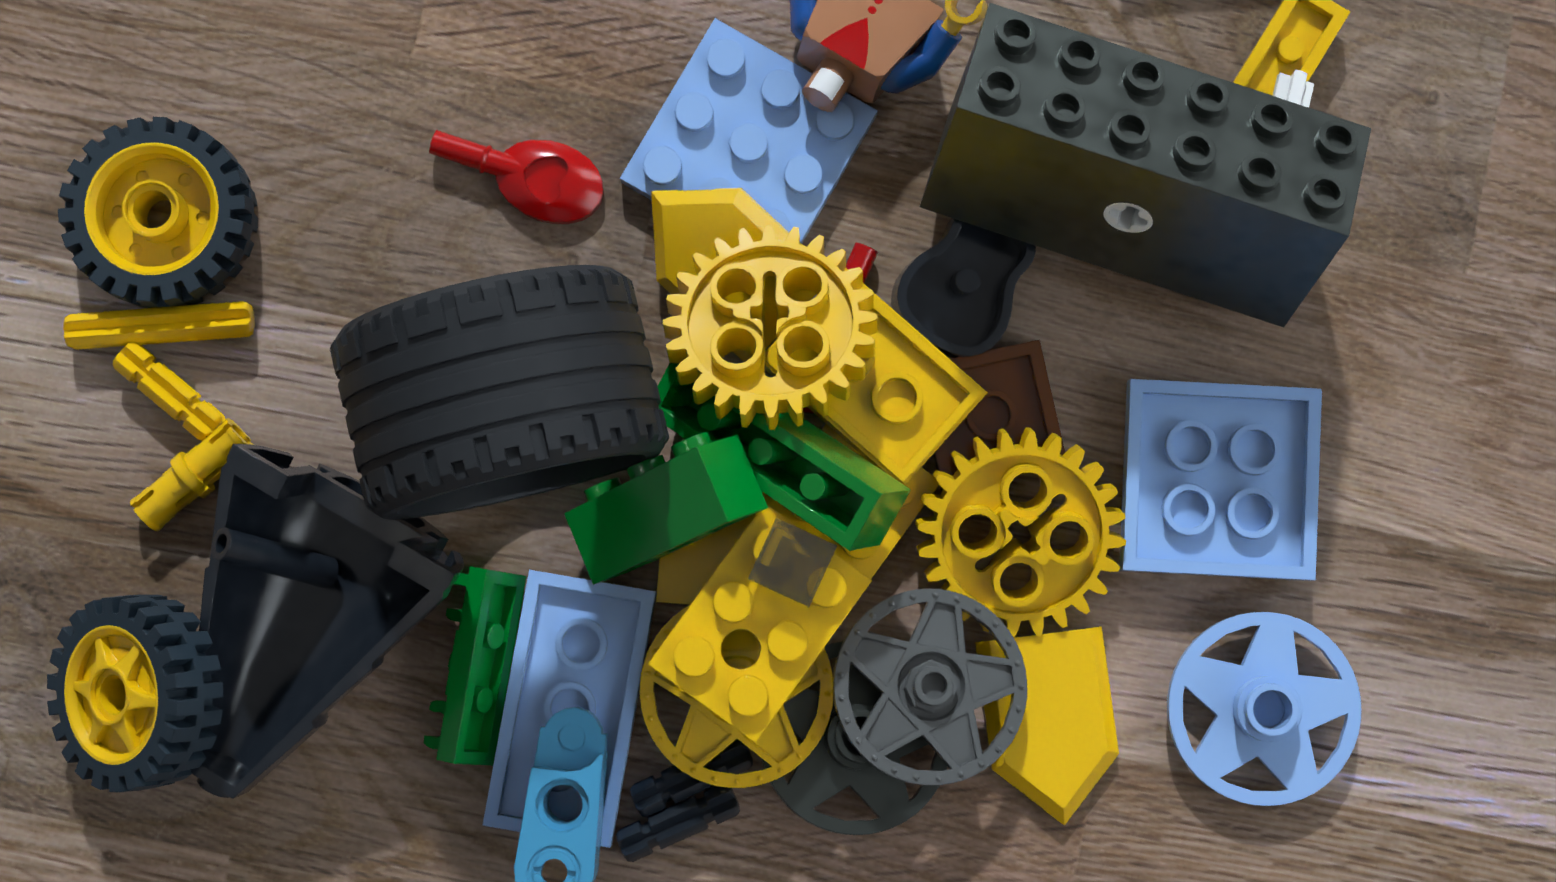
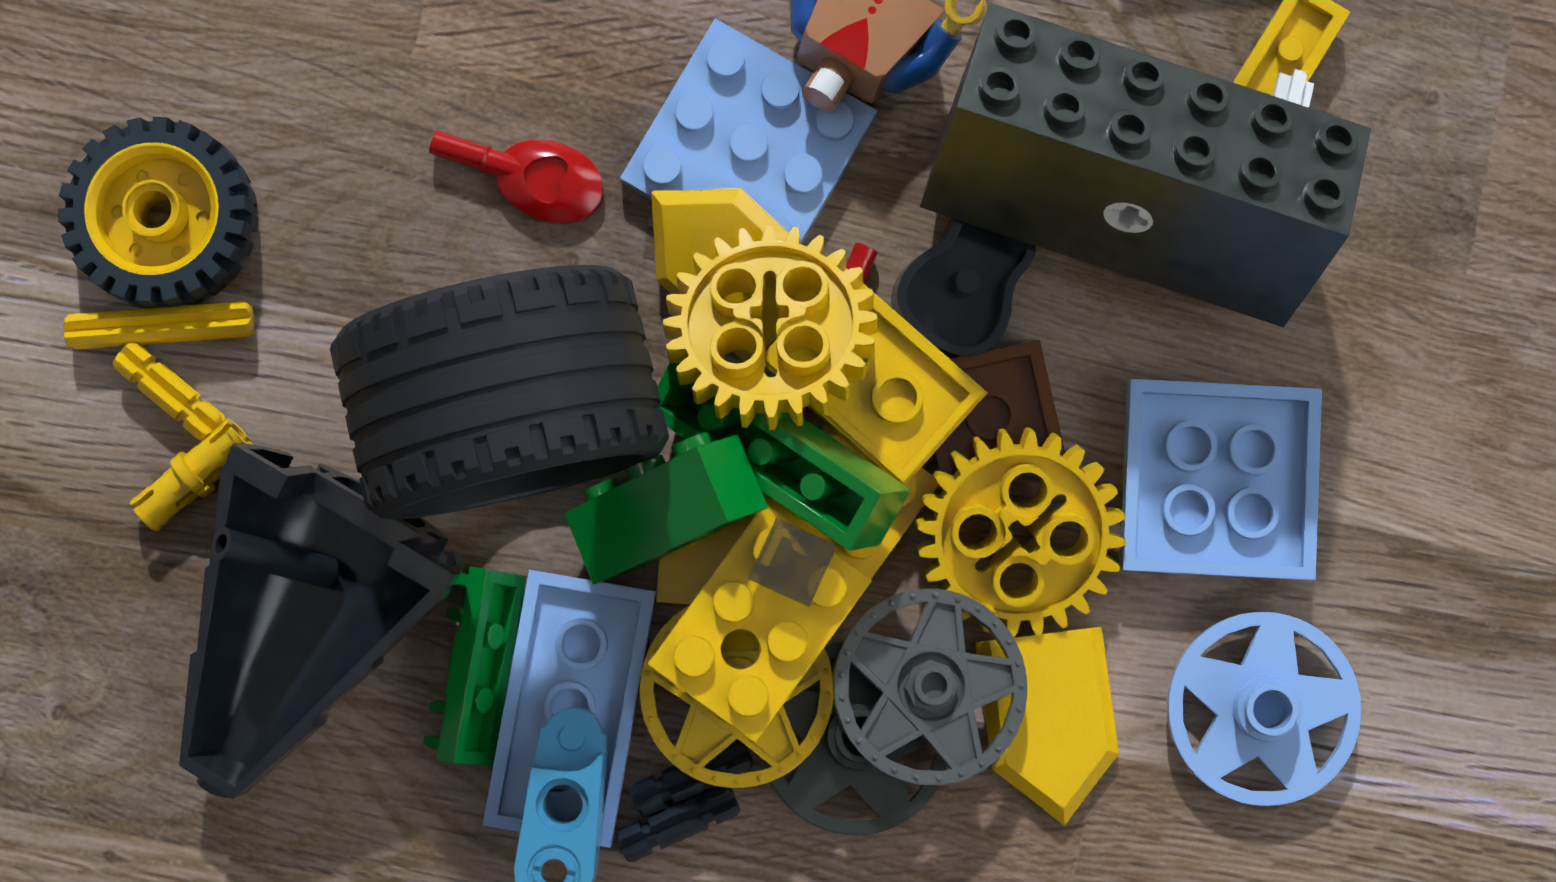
black wheel [47,595,223,792] -> none

